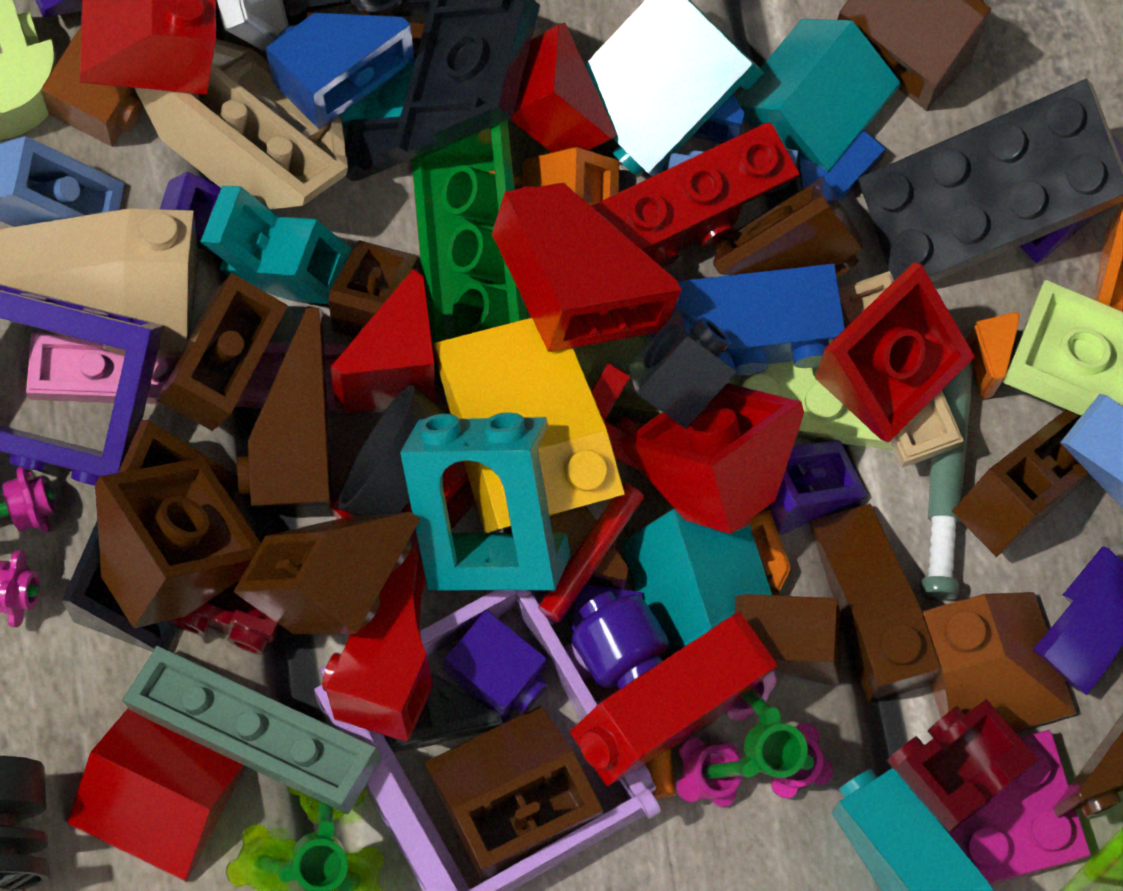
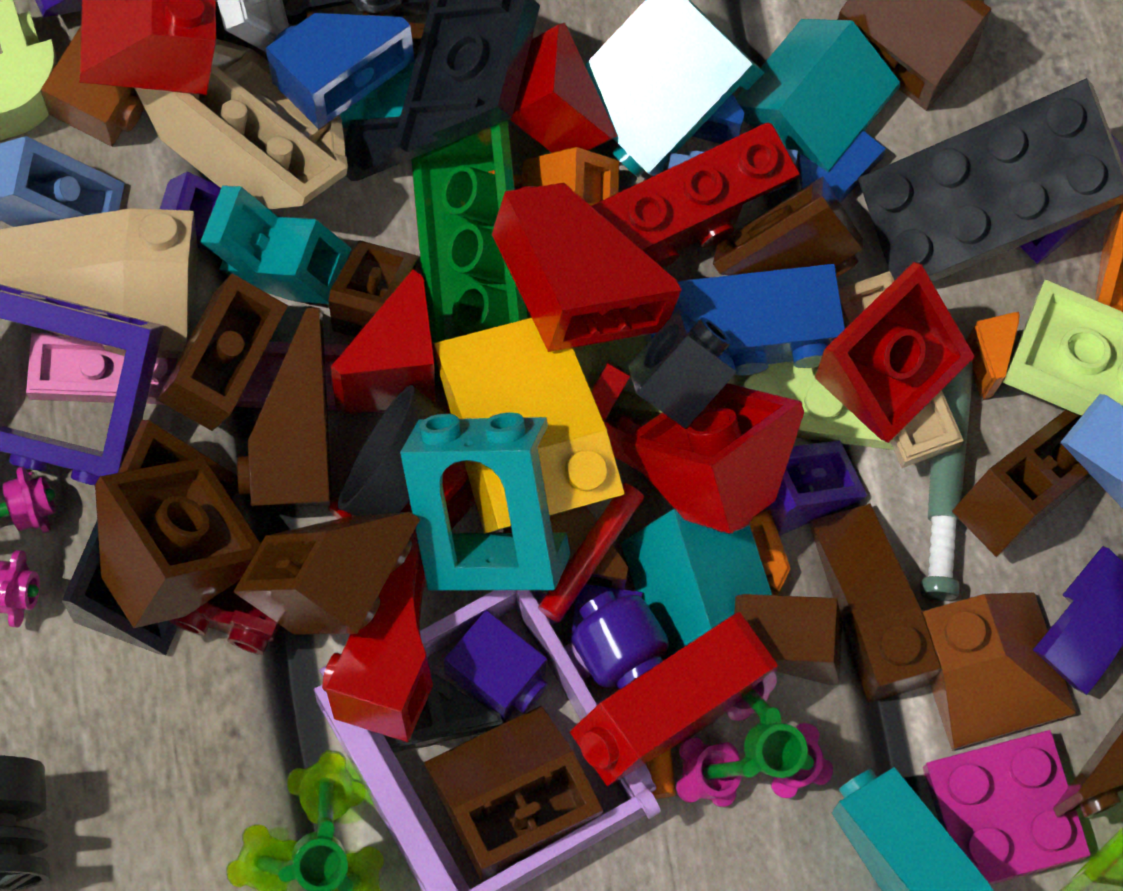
red slope [67,708,246,882] -> none
sand green plate [122,646,382,815] -> none
dark red cylinder [887,699,1039,832] -> none

